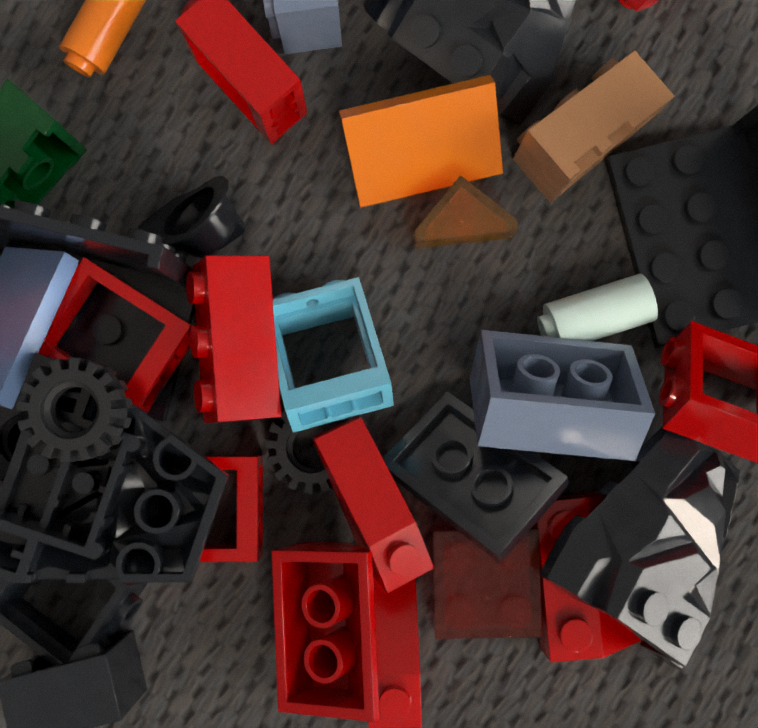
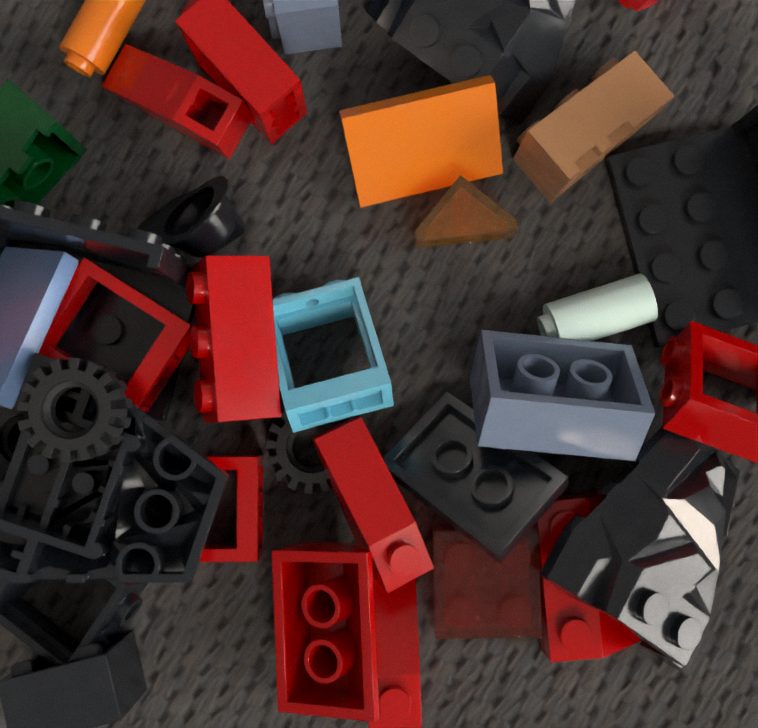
none -> red slope [101,44,253,160]

